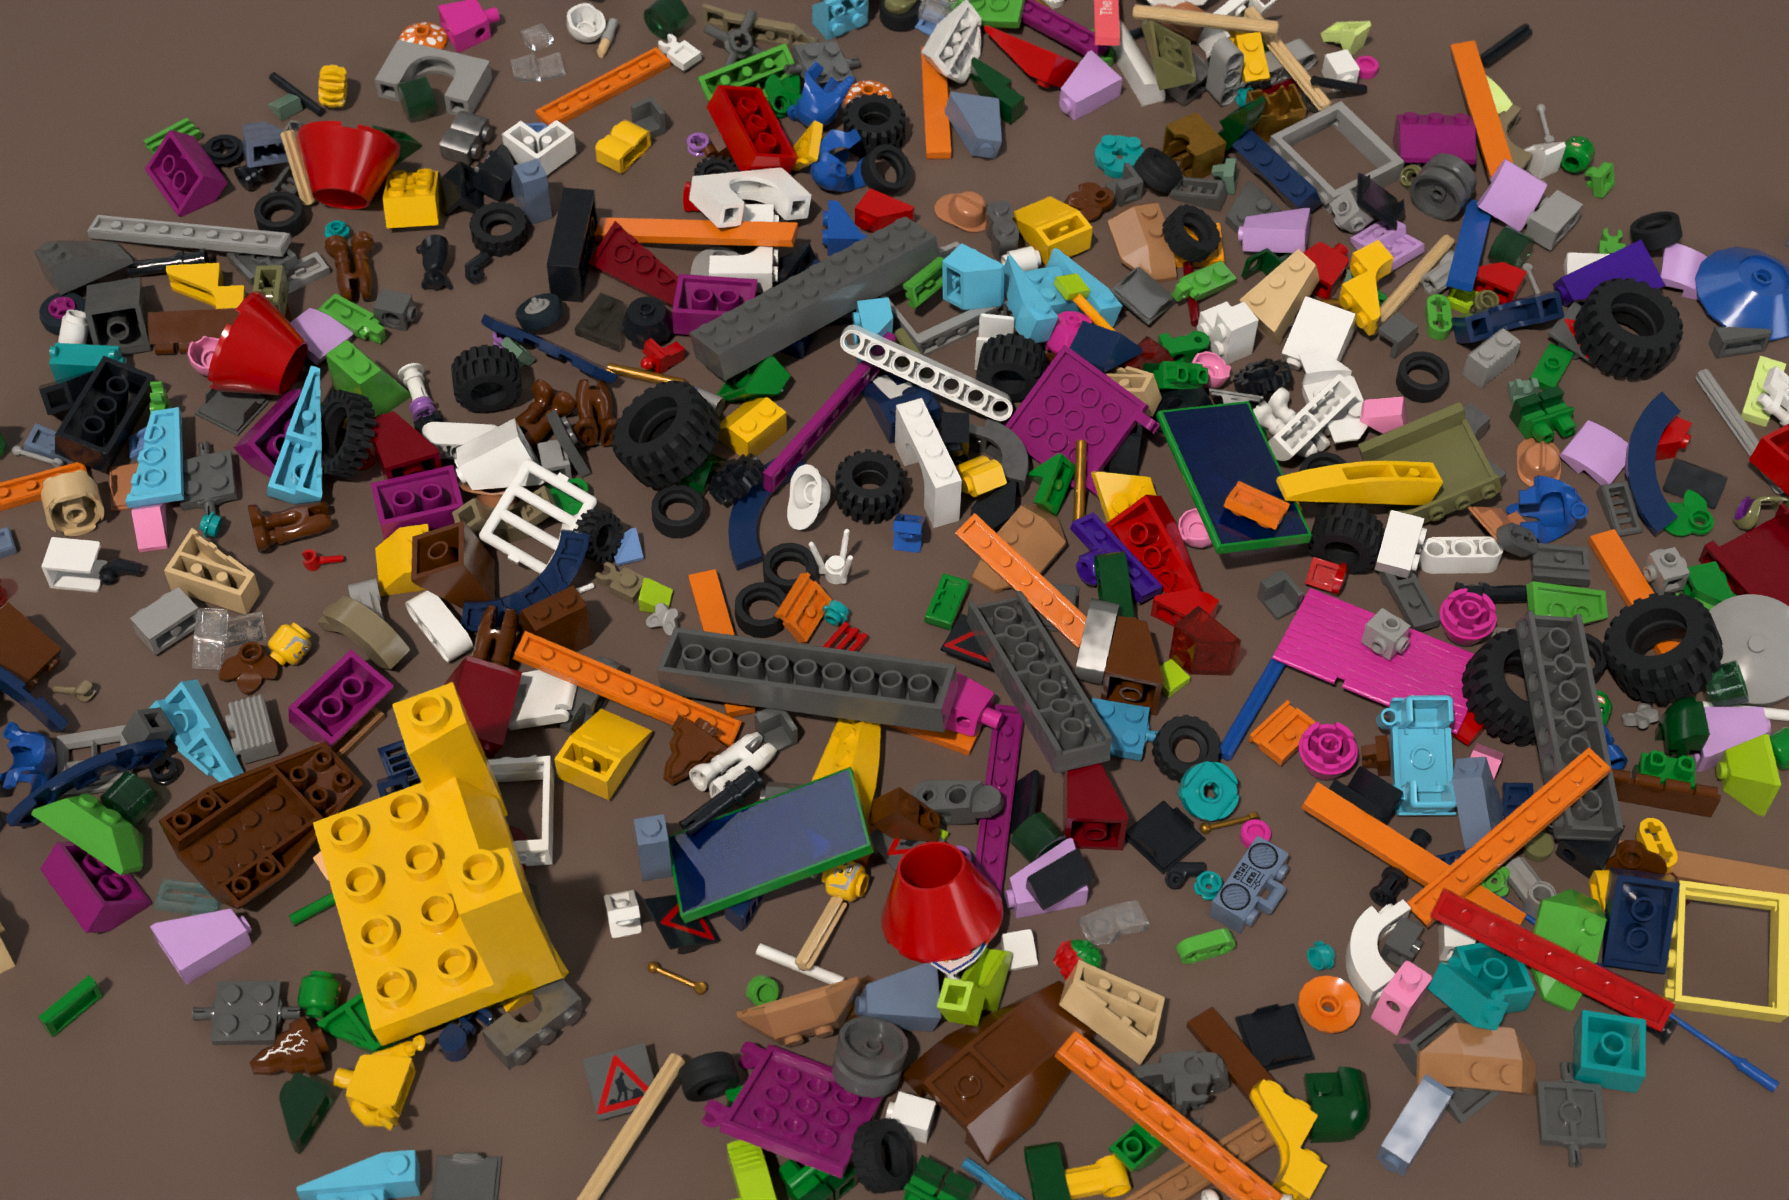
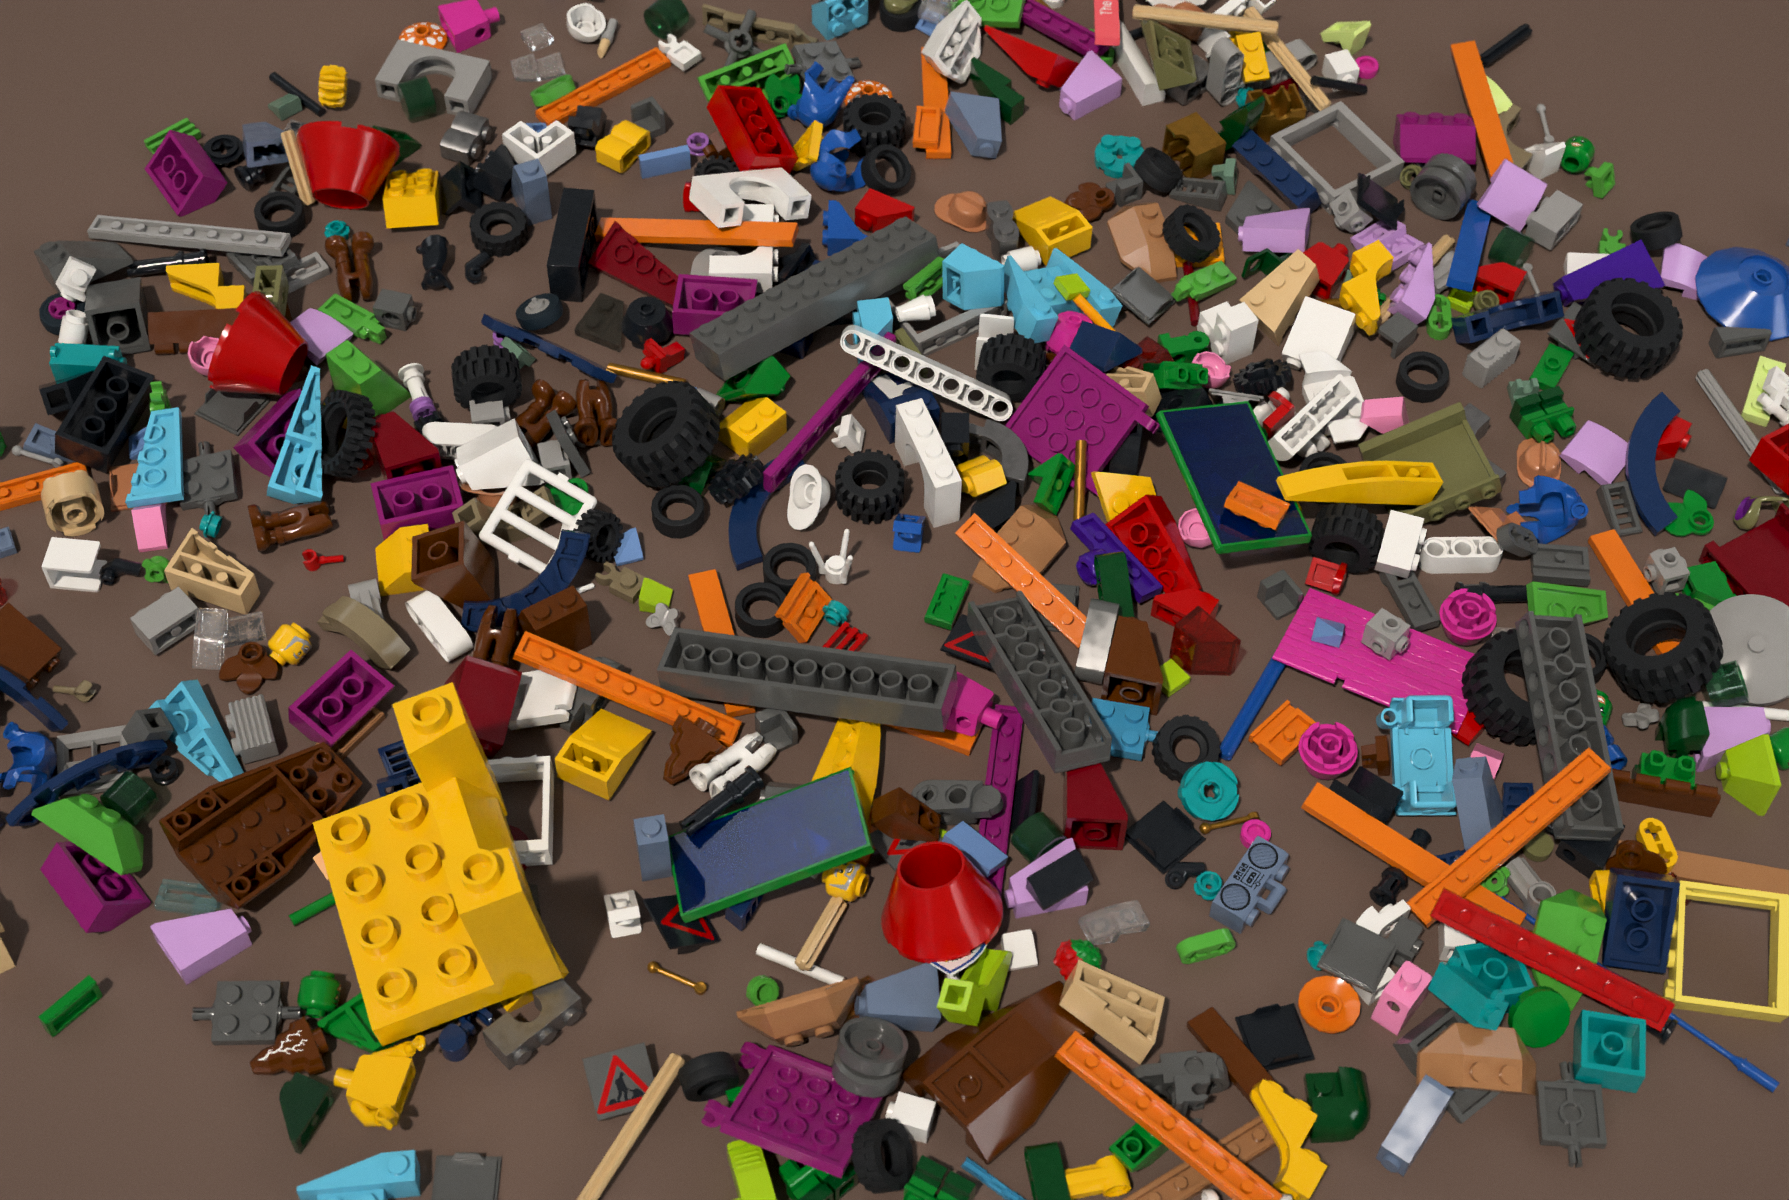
none -> white bracket [56,256,96,302]
none -> bright green plate [142,556,169,583]
none -> light grey brick [469,400,511,426]
none -> bright green beam [530,75,576,107]
none -> black brick [567,105,607,147]
none -> medium blue tile [639,145,691,179]
none -> white tile [832,414,865,453]
none -> white cone [895,294,936,322]
none -> orange tile [913,106,942,149]
none -> medium blue tile [942,821,1008,877]
none -> red tile [1263,391,1295,439]
none -> medium blue slope [1311,617,1345,648]
none -> dark grey piece [1317,918,1399,995]
none -> lavender slope [1387,242,1435,325]
none -> green tile [1508,986,1571,1048]

